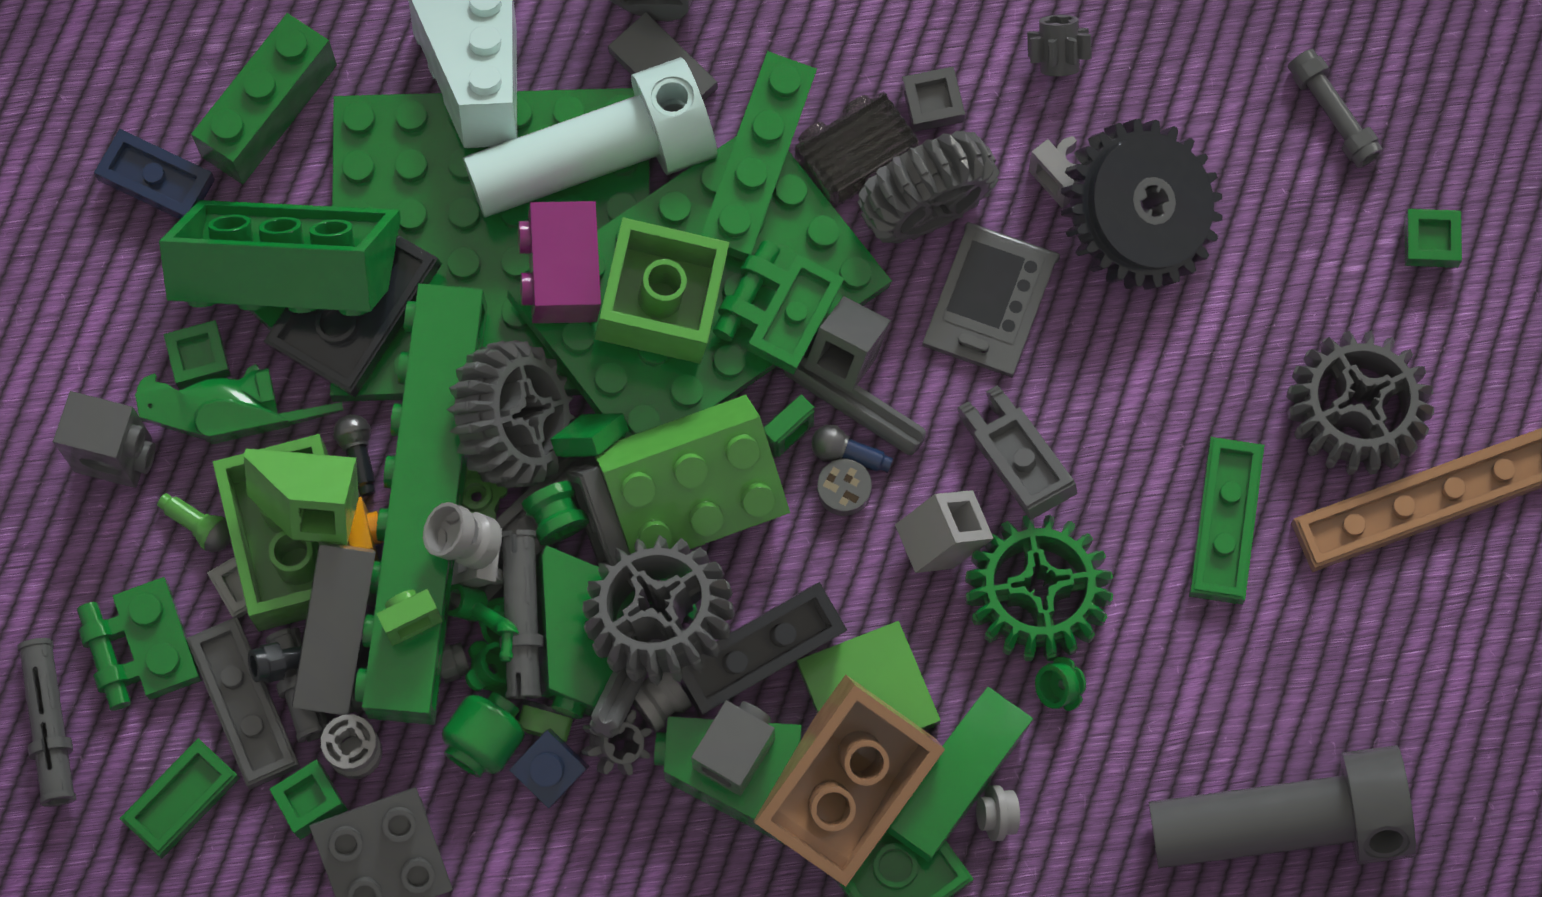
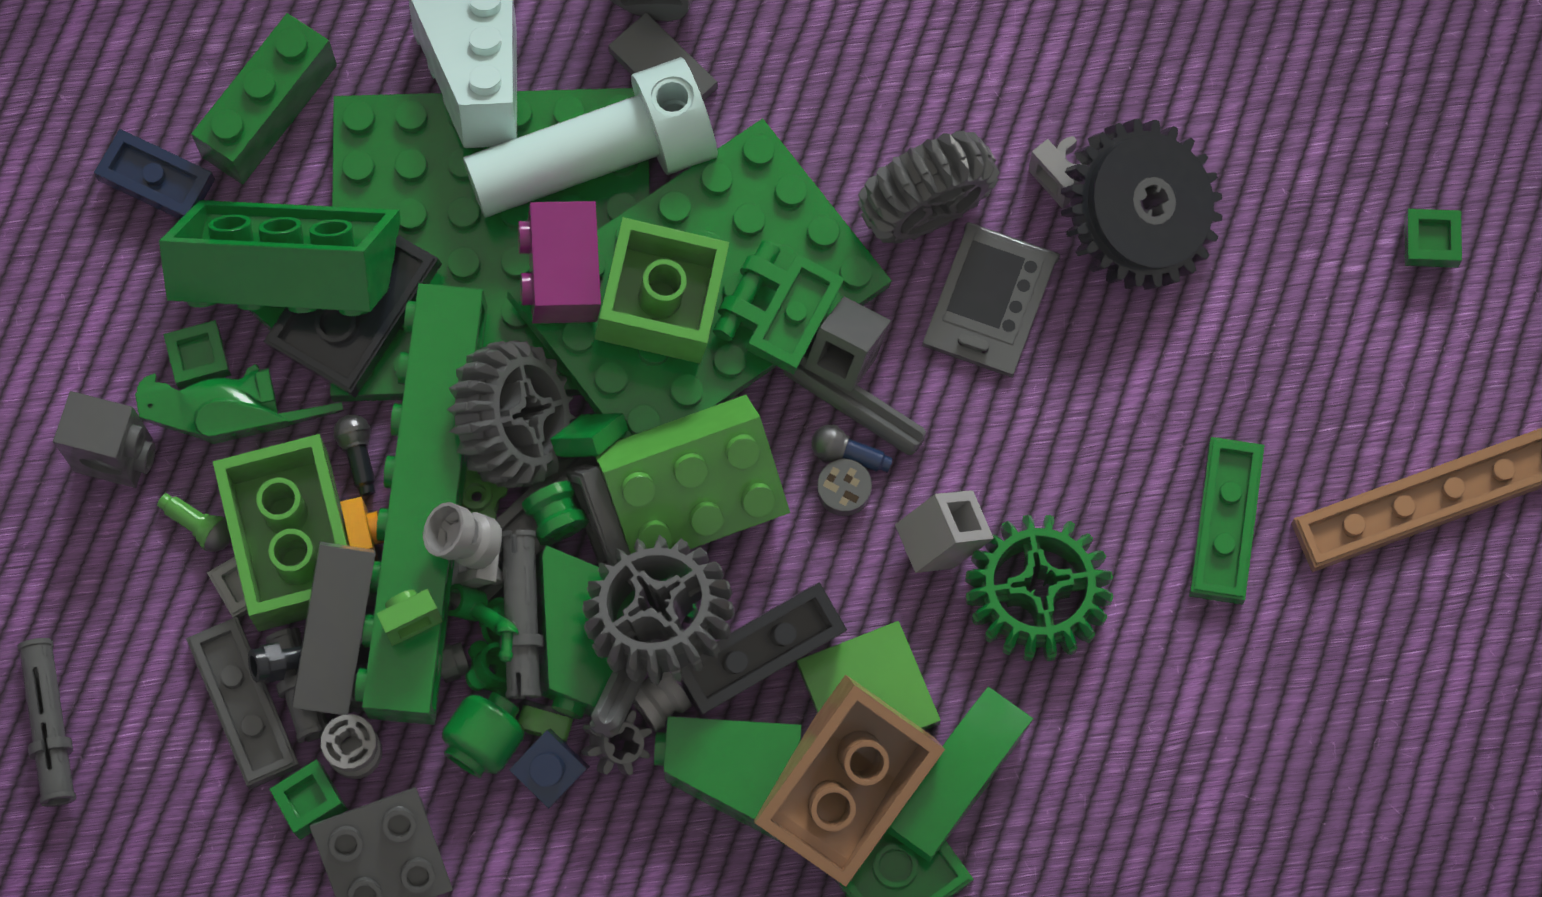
green plate [77,577,202,711] -> none
green tile [119,738,240,859] -> none
bright green slope [244,448,359,544] -> none
dark grey brick [691,700,775,797] -> none
green plate [701,51,817,261] -> none
green tile [764,394,814,458] -> none
clear smoke brick [795,91,918,208] -> none
dark grey plate [902,66,965,132] -> none
dark grey hinge [957,385,1077,520] -> none
light grey plate [976,785,1020,841] -> none
dark grey gear [1027,15,1092,76] -> none
green plate [1035,657,1086,711] -> none
dark grey piece [1149,745,1416,869] -> none
dark grey gear [1286,330,1434,475] -> none
dark grey bar [1288,49,1384,168] -> none

